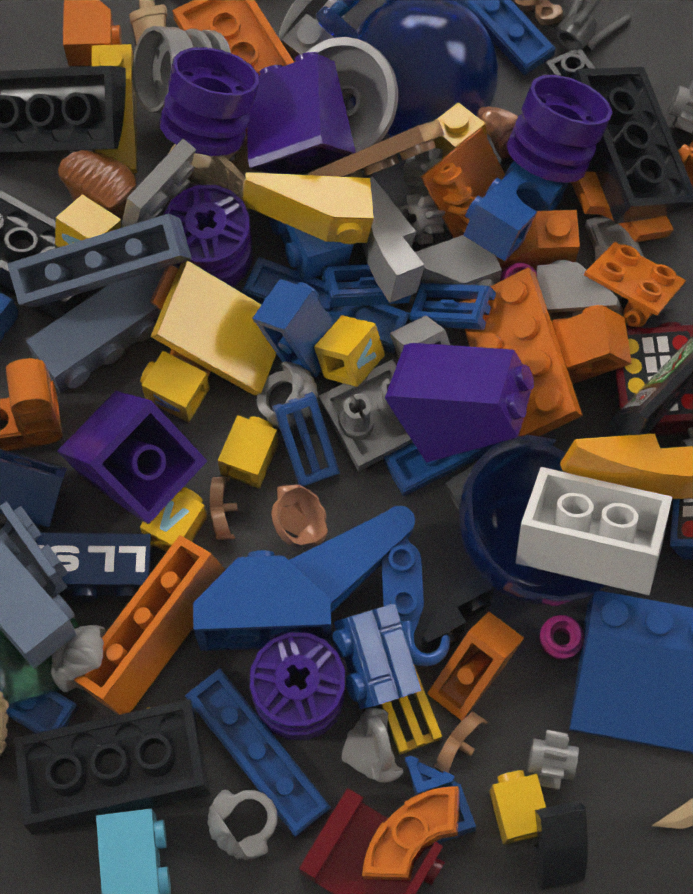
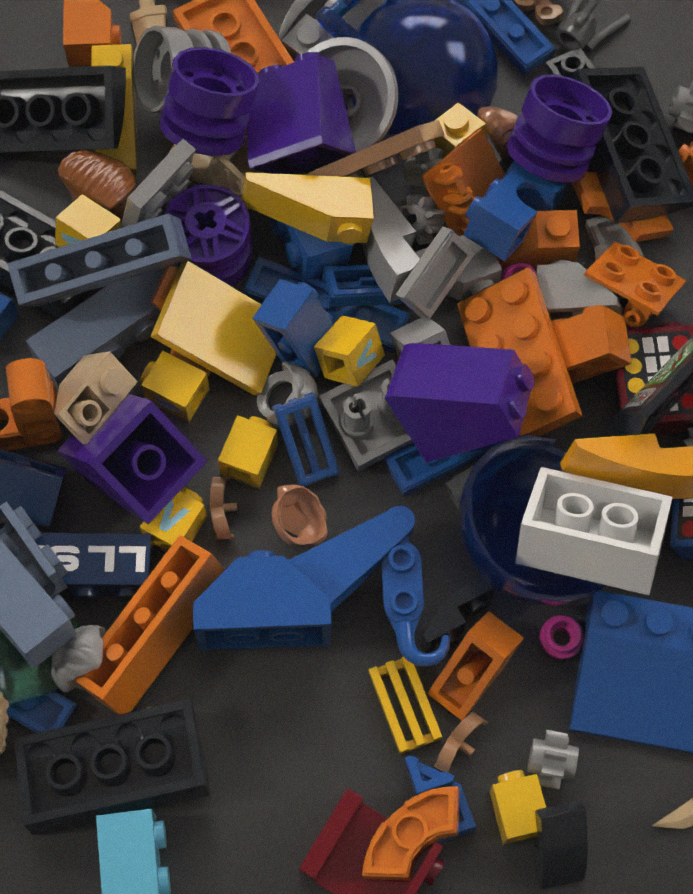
blue tile [185,668,331,838] -> none
light grey piece [207,790,277,860] -> none
dark purple wheel [250,632,345,741] -> none
brick [333,603,422,709] -> none
light grey piece [341,708,403,783] -> none
blue tile [408,283,496,330] -> none
none -> tan slope [54,352,138,444]
none -> light grey tile [395,226,476,321]

